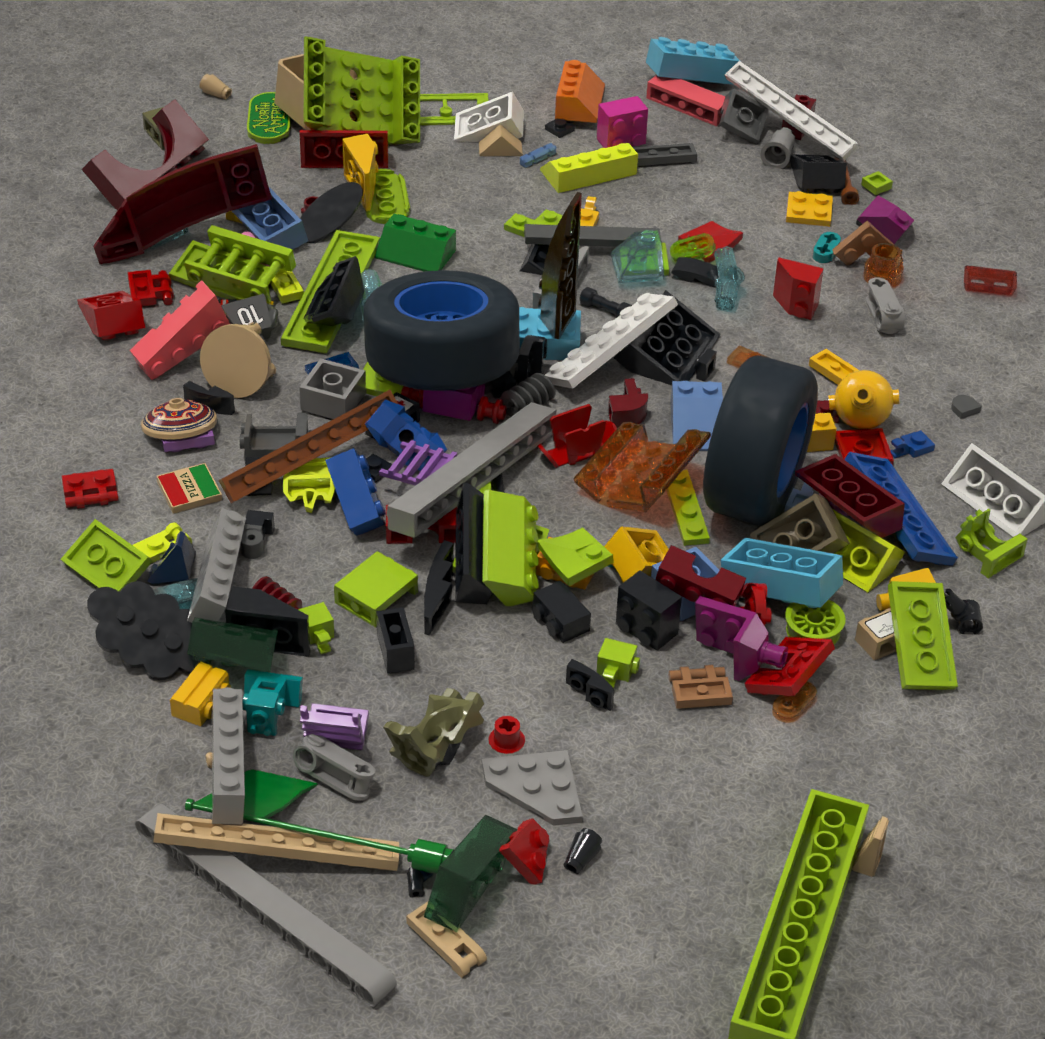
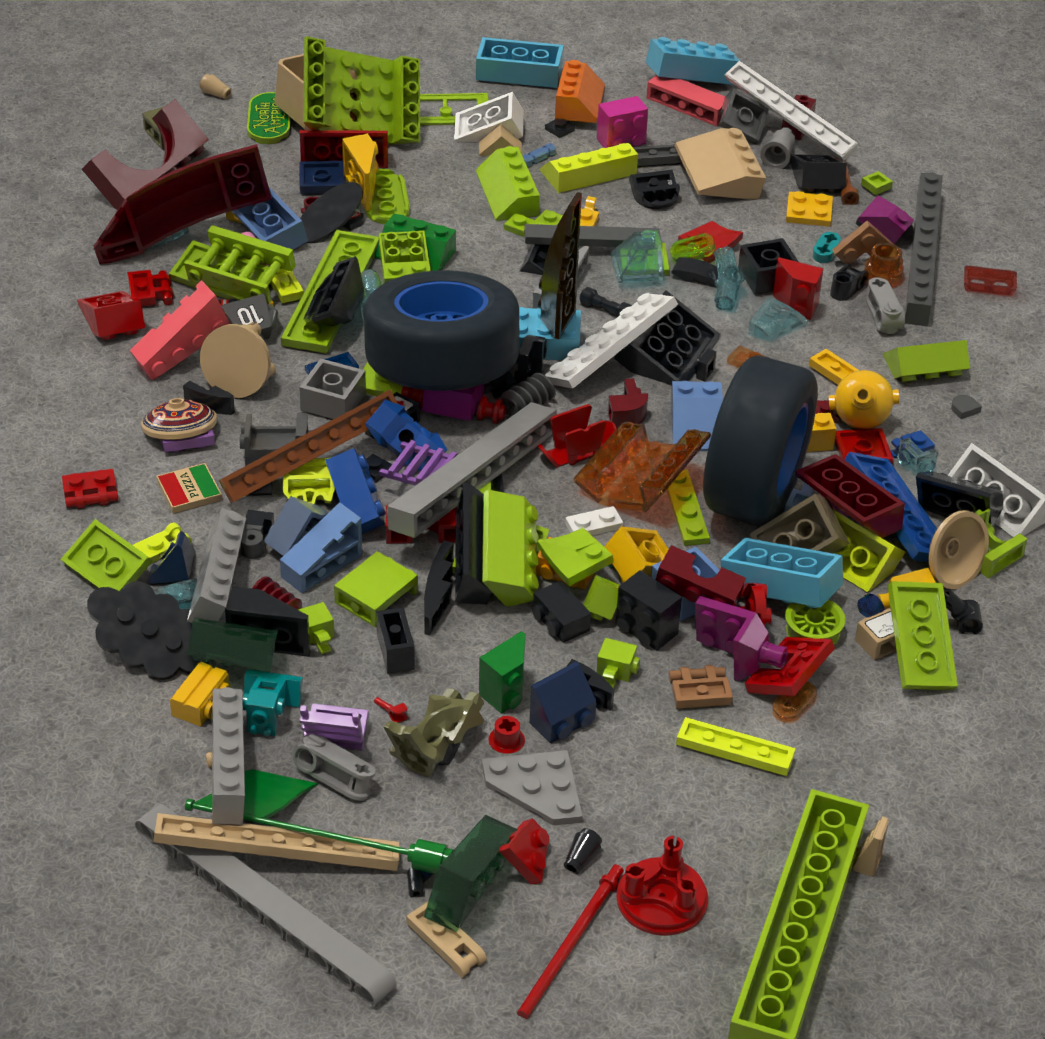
none -> sand blue brick [264,496,329,556]
none -> medium blue wedge [280,503,362,593]
none -> dark blue plate [299,161,344,194]
none -> black tile [343,210,364,231]
none -> red hand [374,697,409,723]
none -> lime slope [379,231,430,284]
none -> medium azure brick [476,37,564,88]
none -> lime slope [476,146,540,221]
none -> green slope [479,631,525,714]
none -> red bar [517,864,624,1019]
none -> dark blue slope [529,661,596,743]
none -> white plate [565,506,623,536]
none -> lime brick [583,575,620,621]
none -> red piece [616,836,708,936]
none -> black slope [629,170,680,209]
none -> tan slope [675,128,766,199]
none -> neon yellow plate [676,717,796,776]
none -> black brick [738,238,799,294]
none -> clear light blue slope [748,297,808,342]
none -> black piece [830,263,869,301]
none -> clear blue tile [857,593,885,617]
none -> lime slope [883,340,970,382]
none -> clear light blue bracket [897,438,938,476]
none -> dark grey brick [905,173,943,326]
none -> black slope [916,471,1004,527]
none -> tan dish [928,510,989,589]

